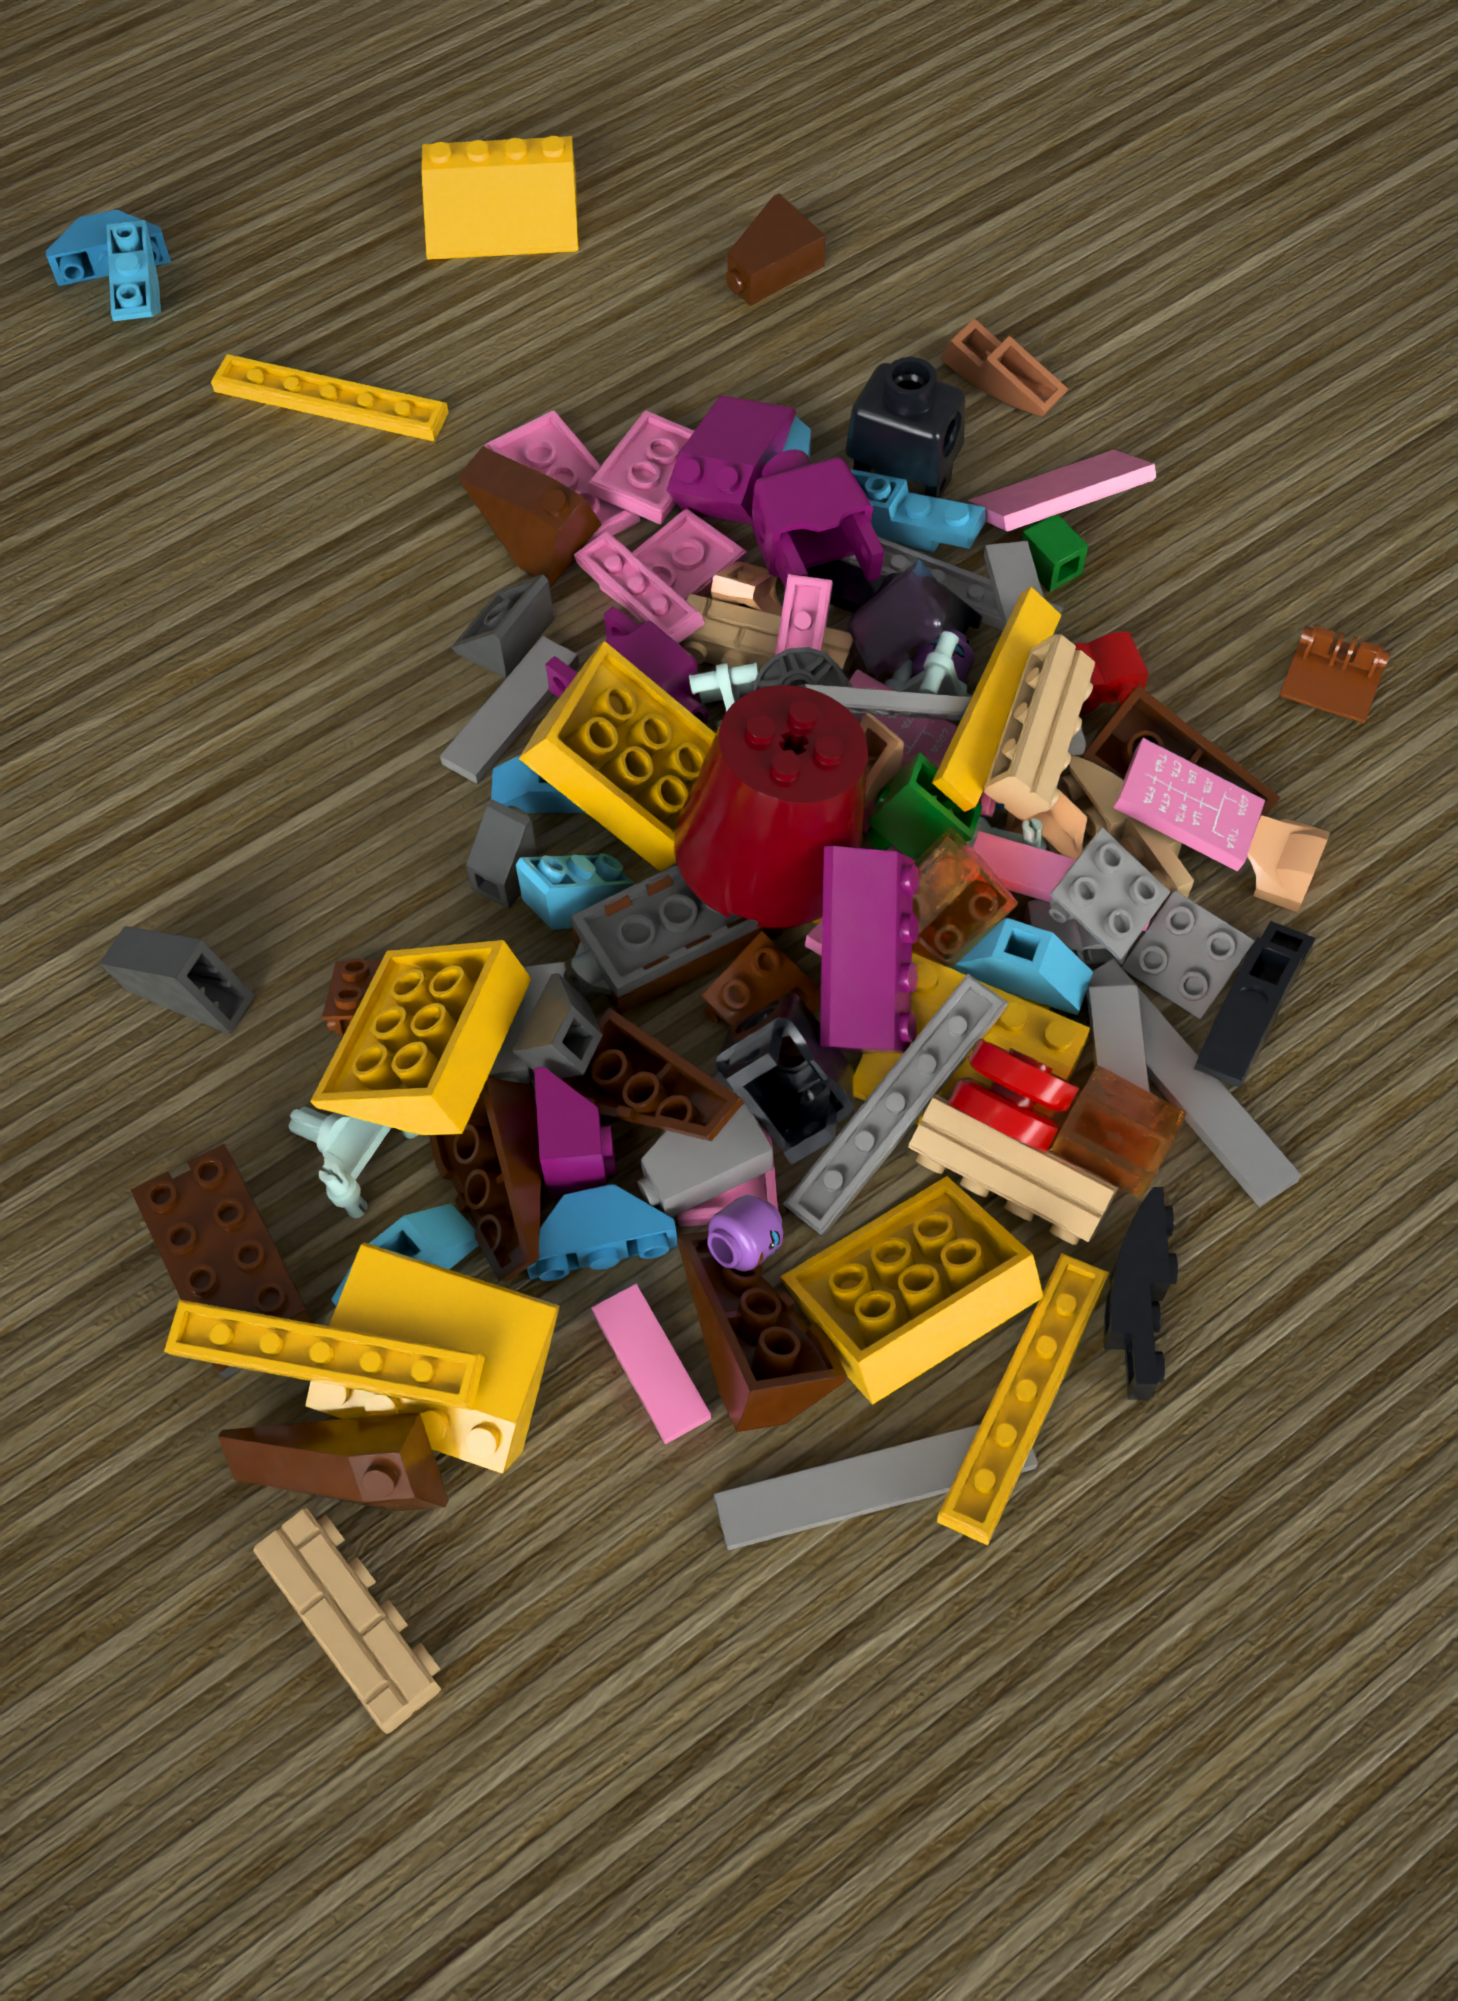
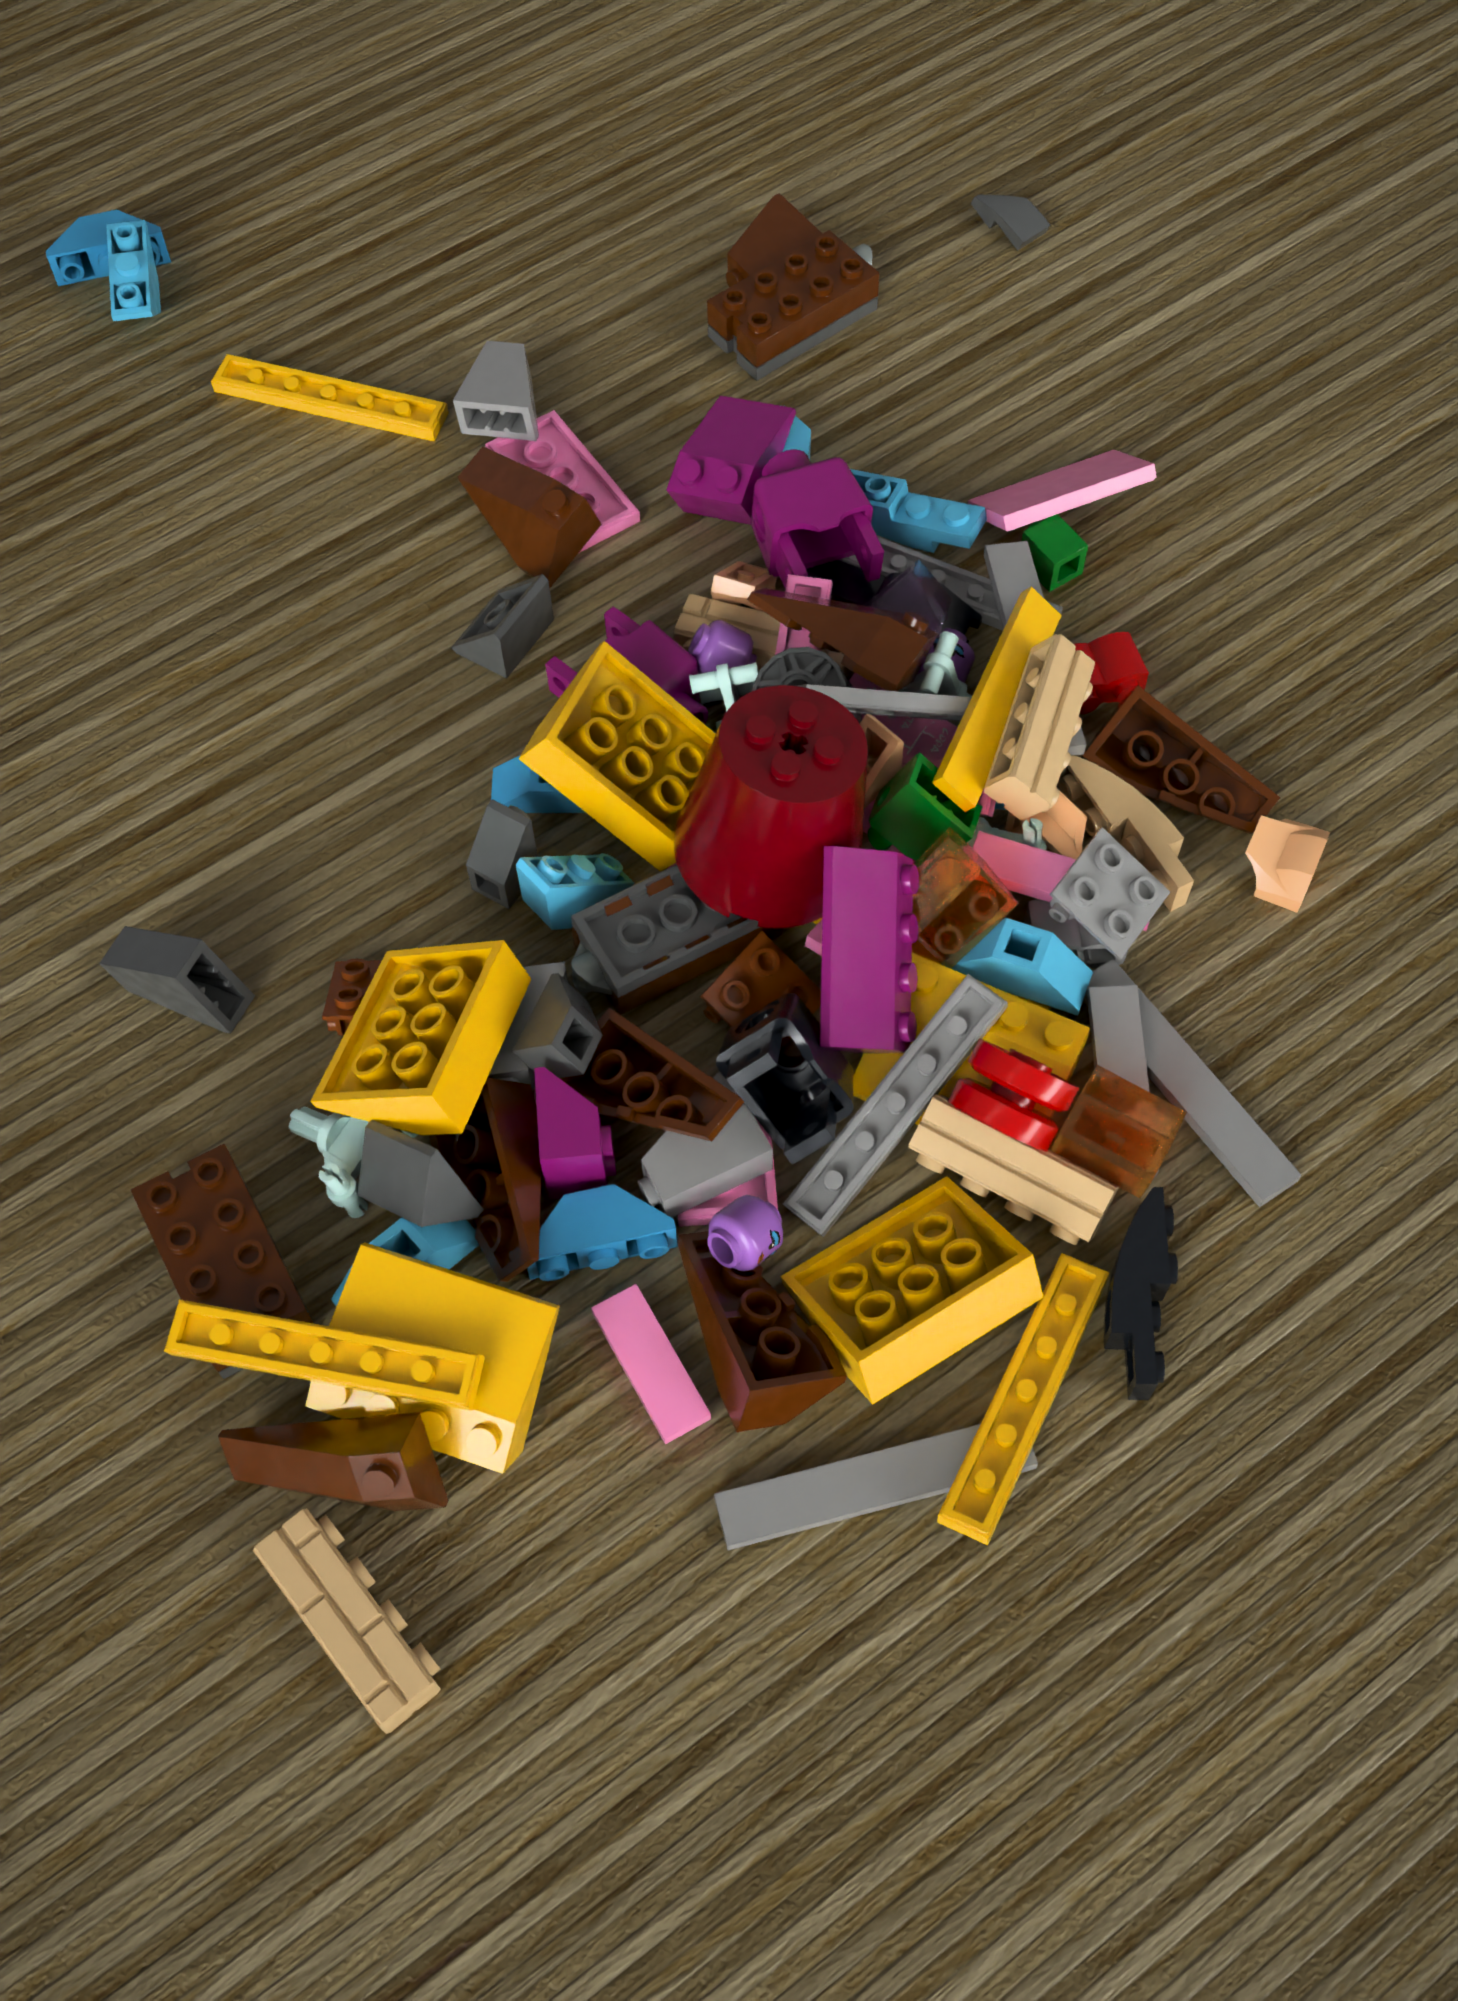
yellow slope [422,136,578,260] -> none
light grey tile [440,636,579,784] -> none
bright pink tile [574,531,705,643] -> none
bright pink tile [587,410,694,525] -> none
bright pink tile [599,508,747,607] -> none
black piece [846,357,965,498] -> none
nougat slope [940,318,1069,417] -> none
bright pink tile [1113,738,1265,872] -> none
light grey hinge [1121,890,1255,1020] -> none
black slope [1194,921,1315,1088] -> none
dark orange hinge [1279,624,1391,724] -> none
none -> dark grey slope [357,1119,484,1227]
none -> light grey slope [453,341,539,441]
none -> medium lavender head [688,620,757,674]
none -> reddish brown piece [707,230,879,381]
none -> reddish brown wedge [747,588,938,691]
none -> dark grey slope [971,195,1050,251]

